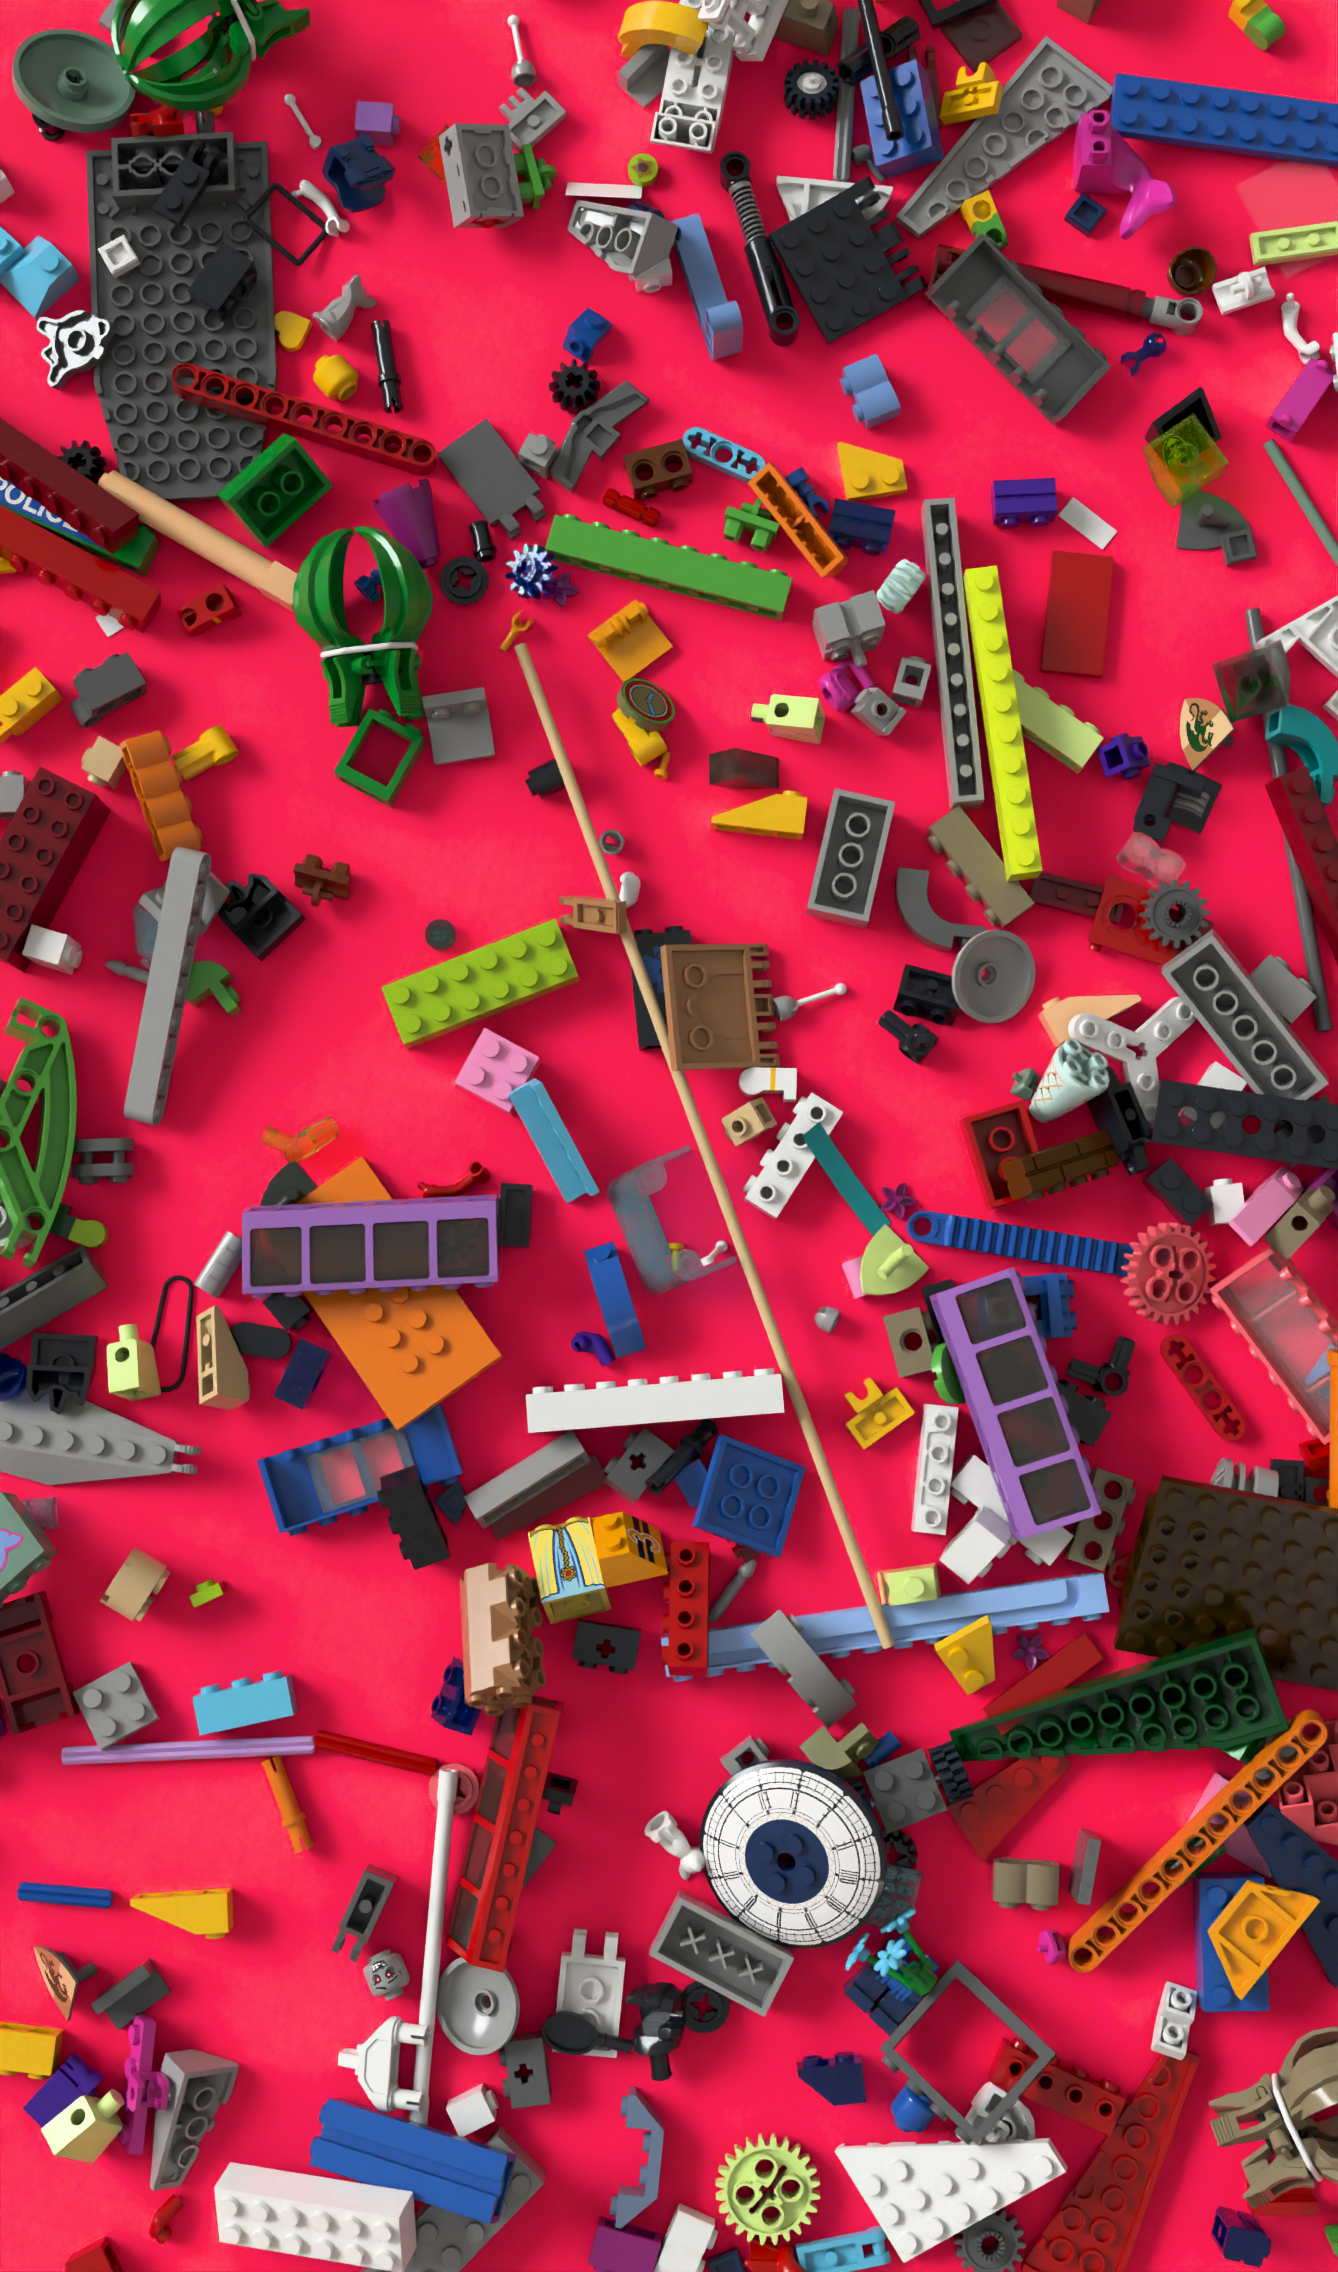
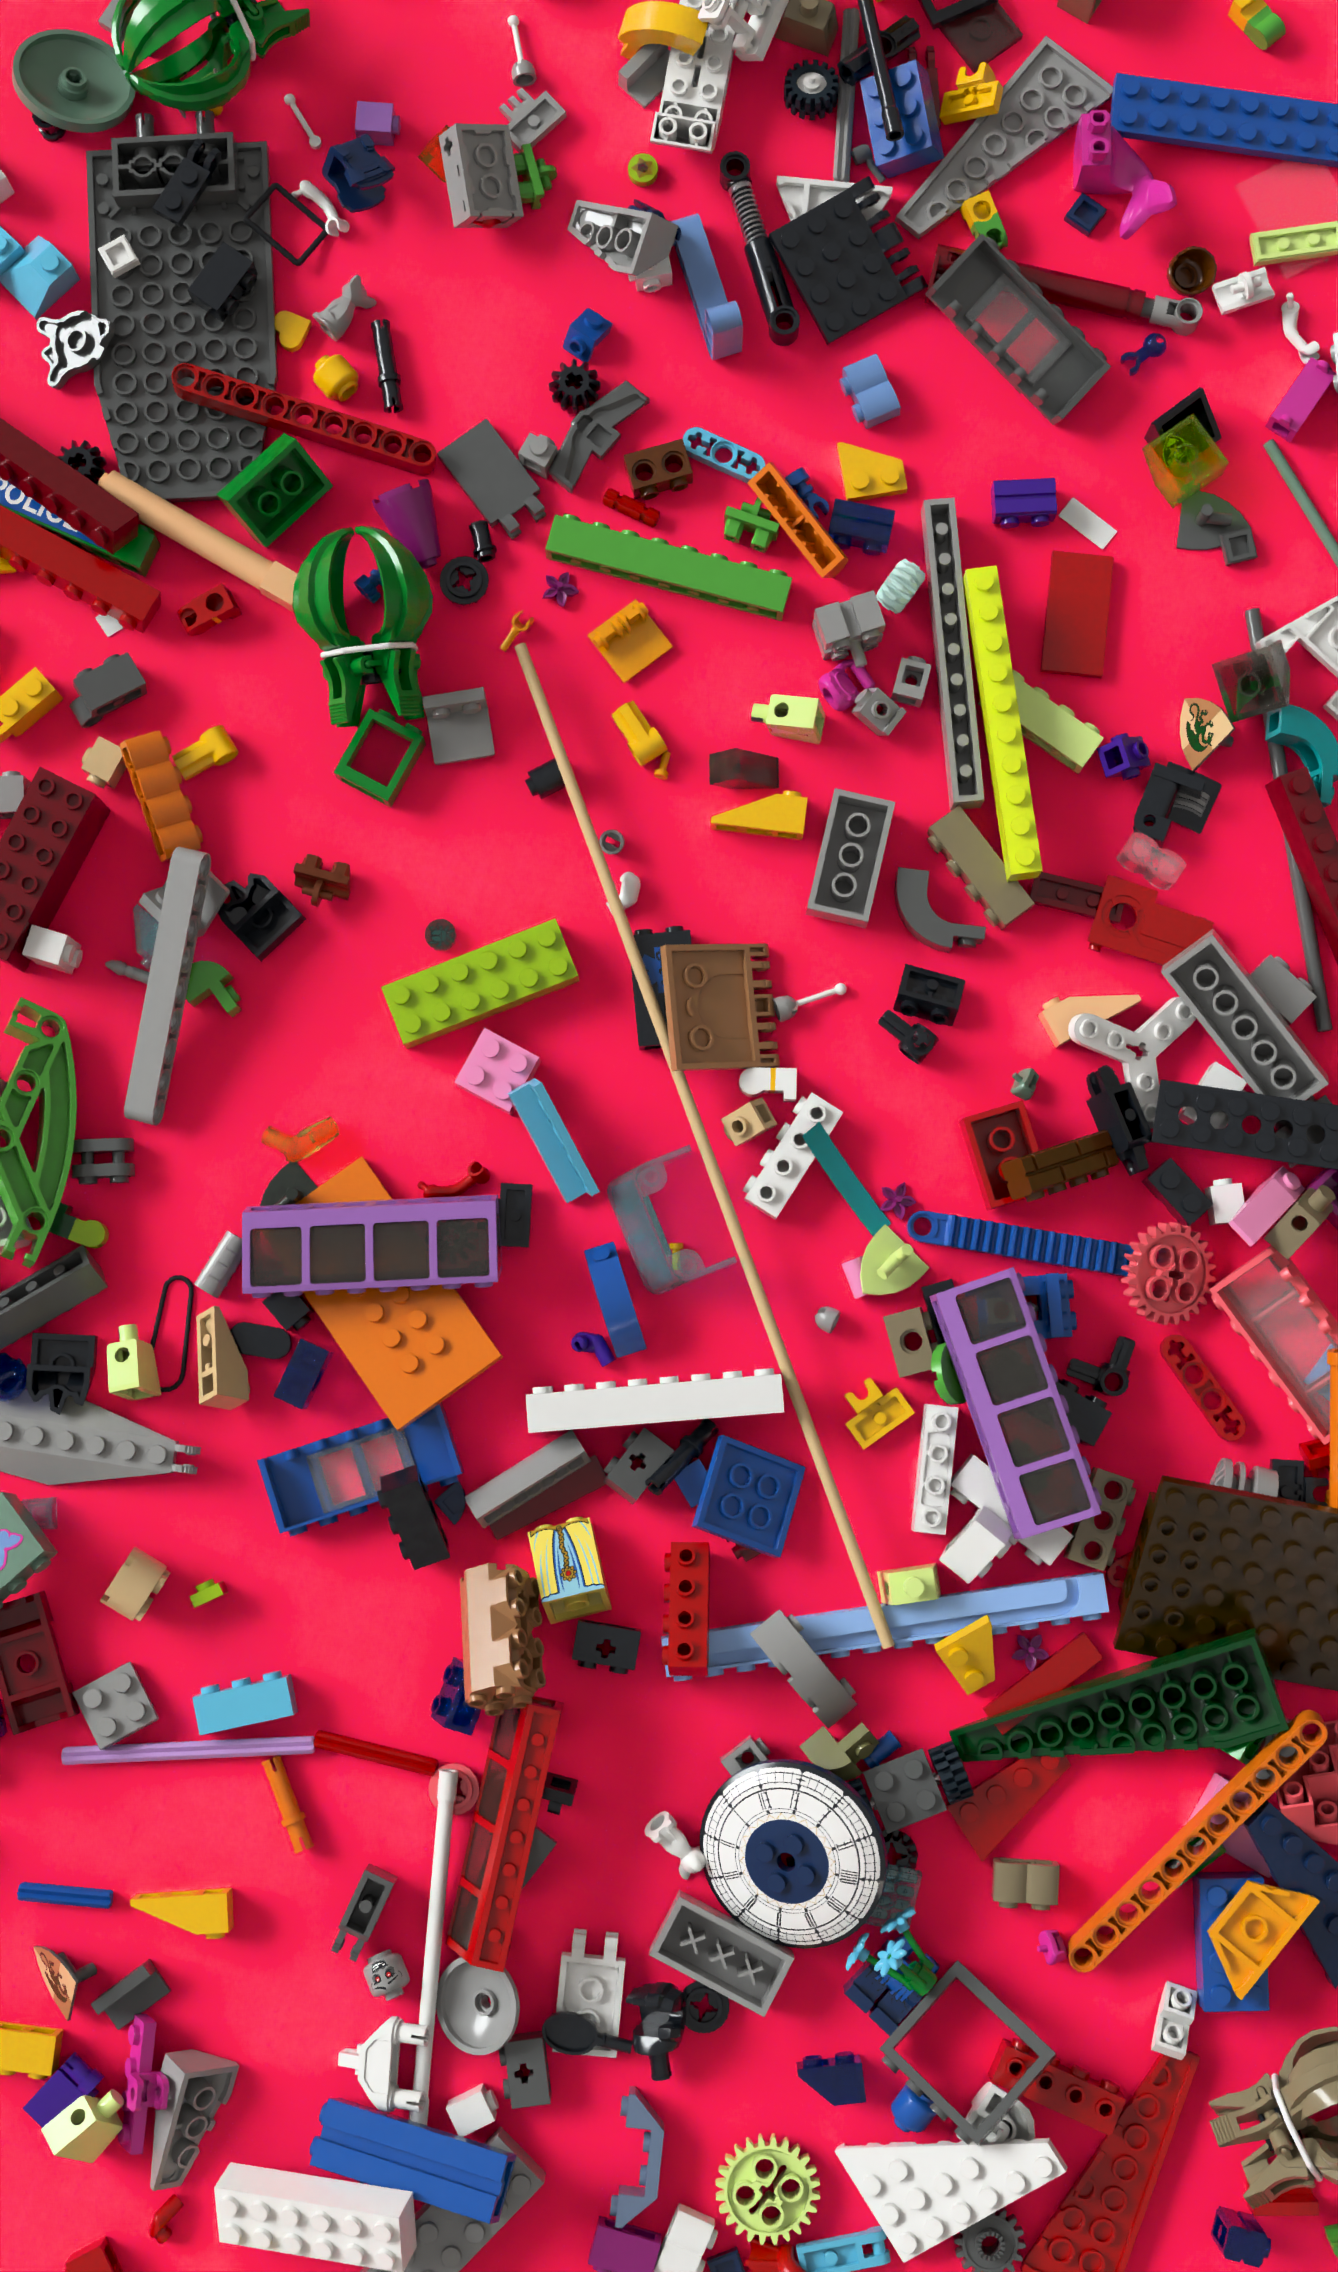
red plate [130,106,185,137] -> none
clear blue gear [505,544,559,600] -> none
medium nougat hinge [559,895,627,934] -> none
white sticker [565,182,642,199] -> none
light orange slope [591,1511,668,1588] -> none
tile [616,678,676,731] -> none
white hinge [701,1240,727,1266] -> none
light grey piece [709,1558,756,1623] -> none
light grey dish [952,929,1035,1023] -> none
light aqua cone [1029,1038,1110,1123] -> none
flat silver tile [1068,1827,1101,1906] -> none
dark grey gear [1139,879,1210,948] -> none

